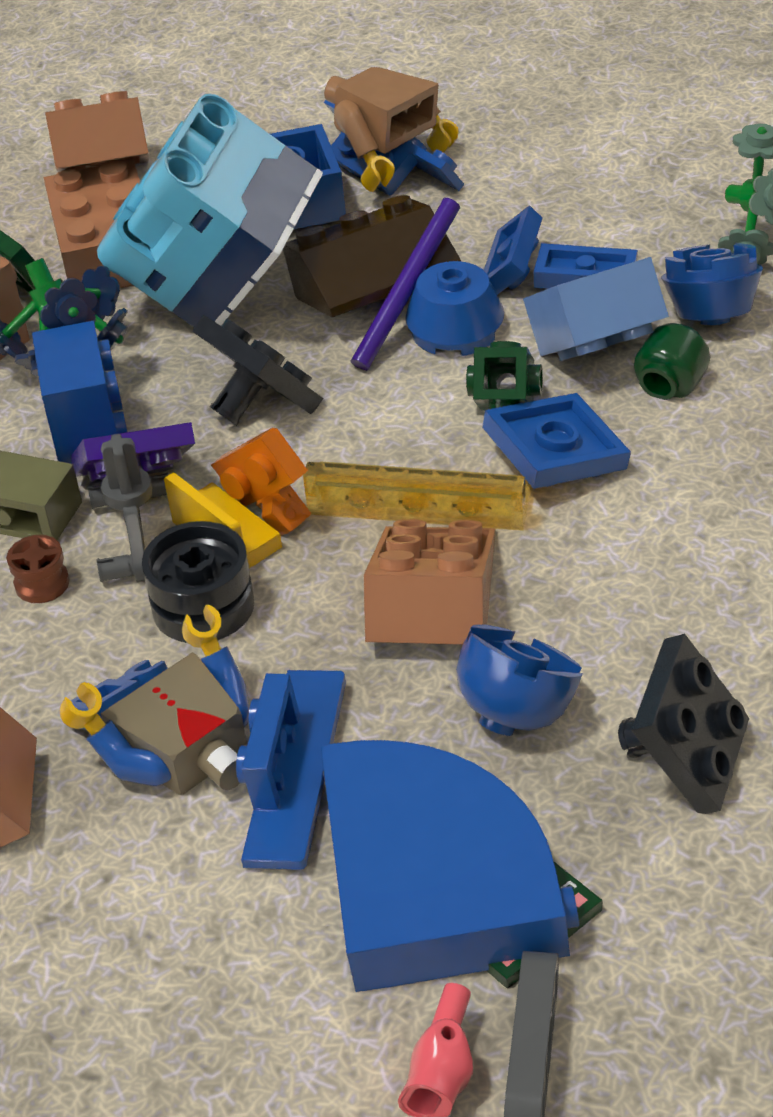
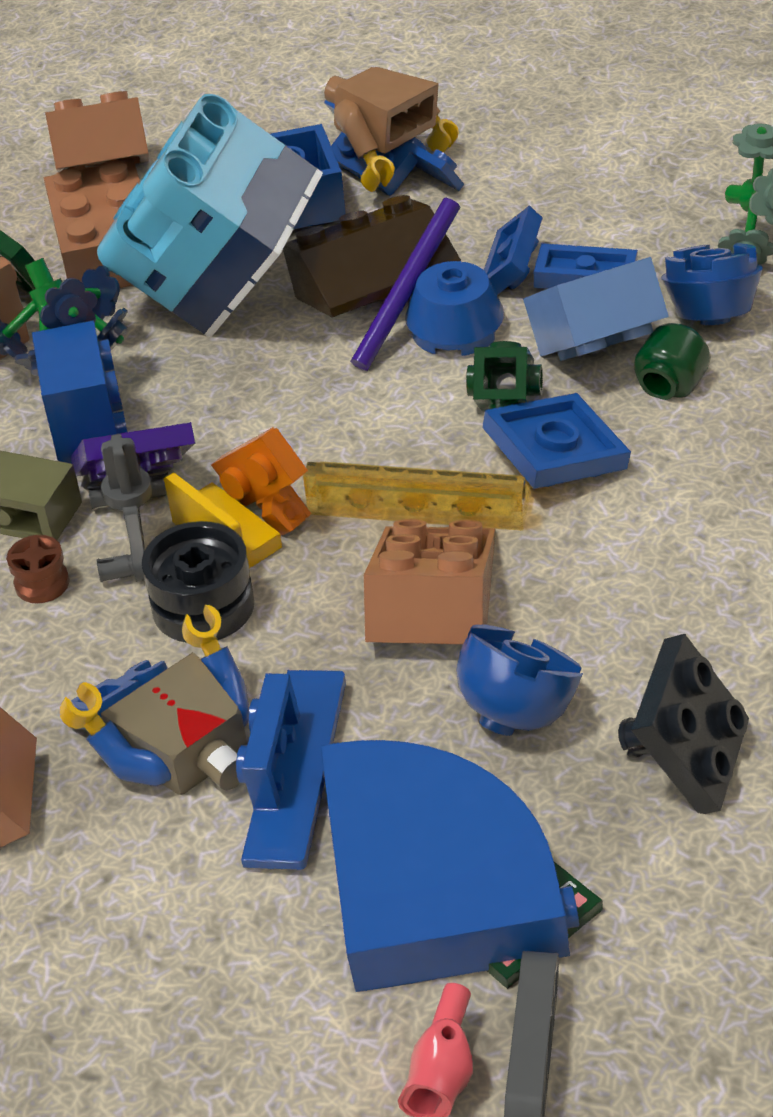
black plate [192,315,324,426] -> none

